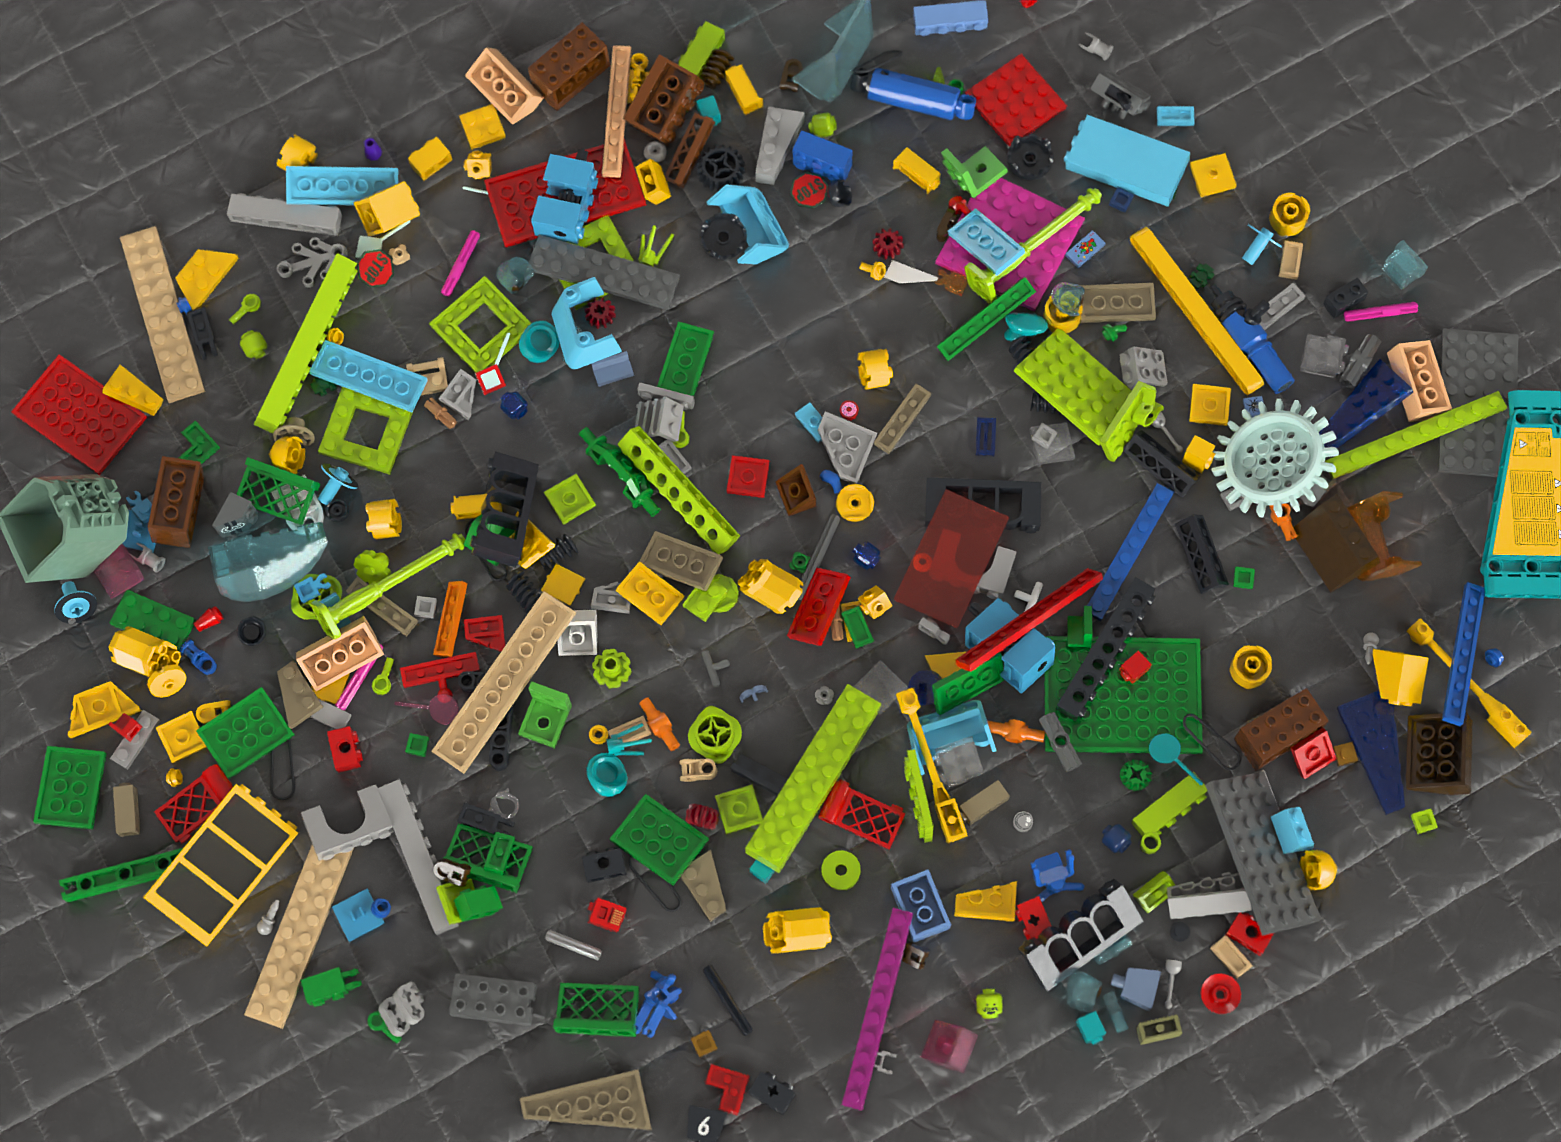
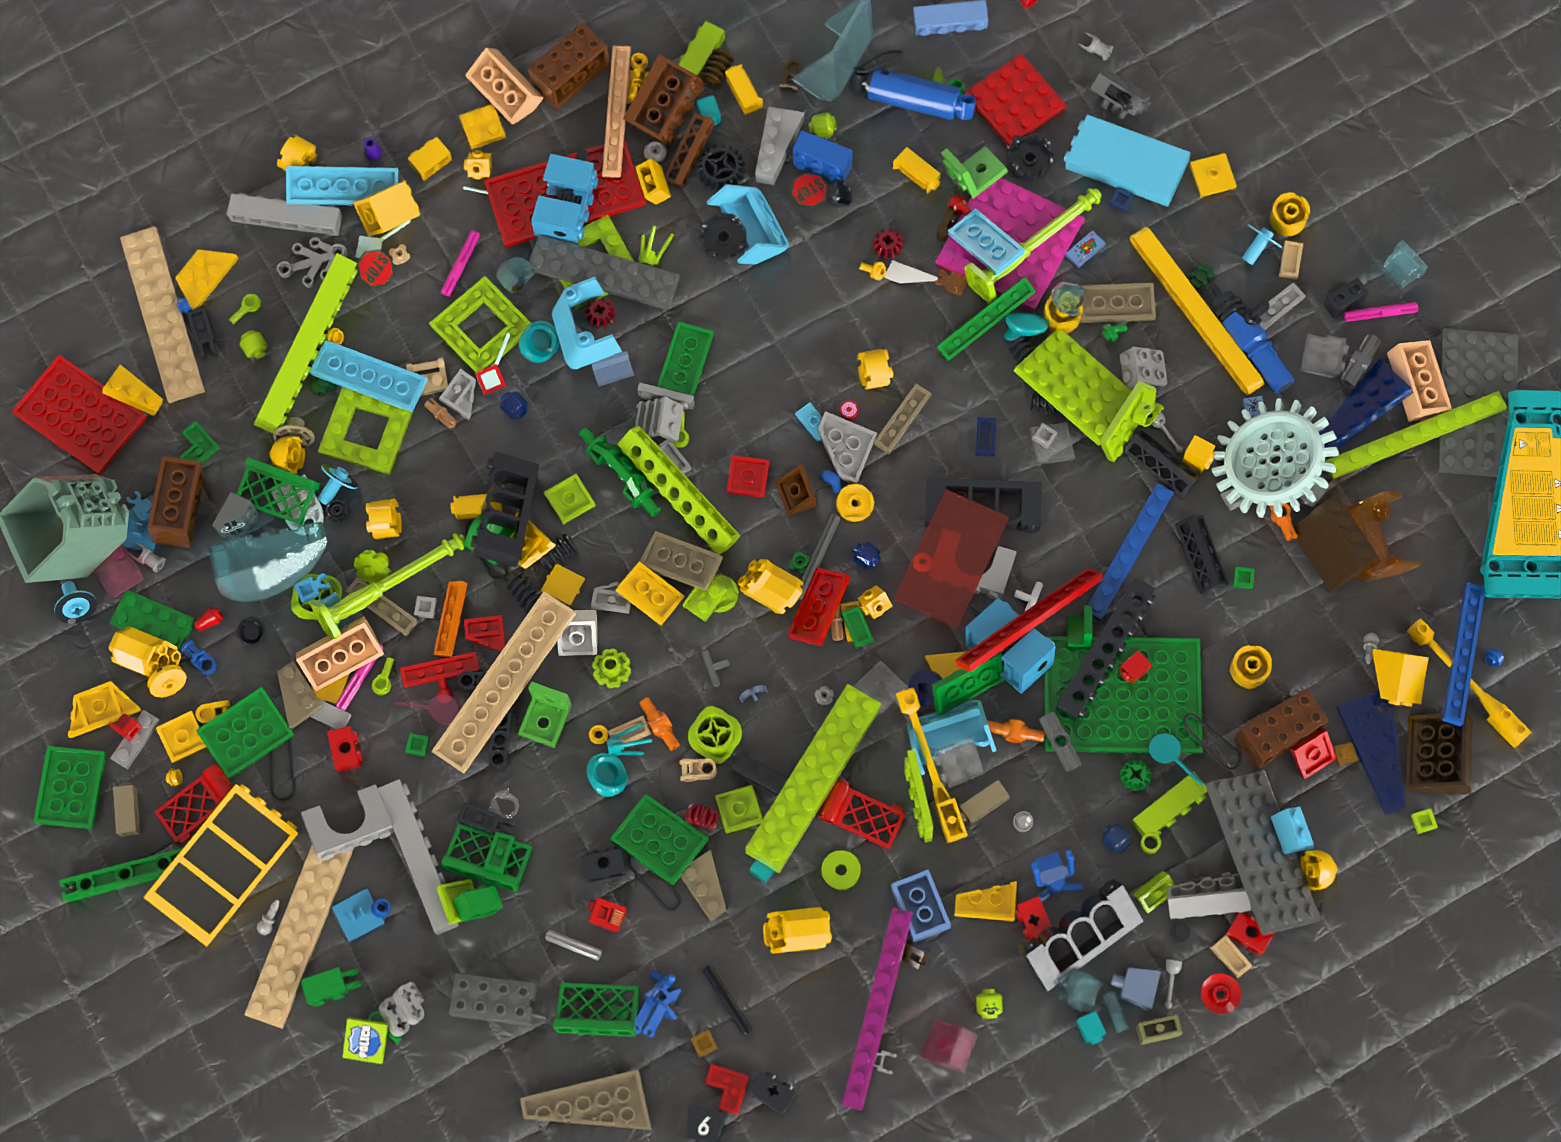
plate [433,859,471,887] -> none
light grey plate [918,617,950,645] -> none
clear light blue axle [1094,935,1132,964] -> none
medium azure plate [1156,106,1194,126] -> none
yellow plate [1189,384,1231,426] -> none
none -> tile [342,1017,388,1064]

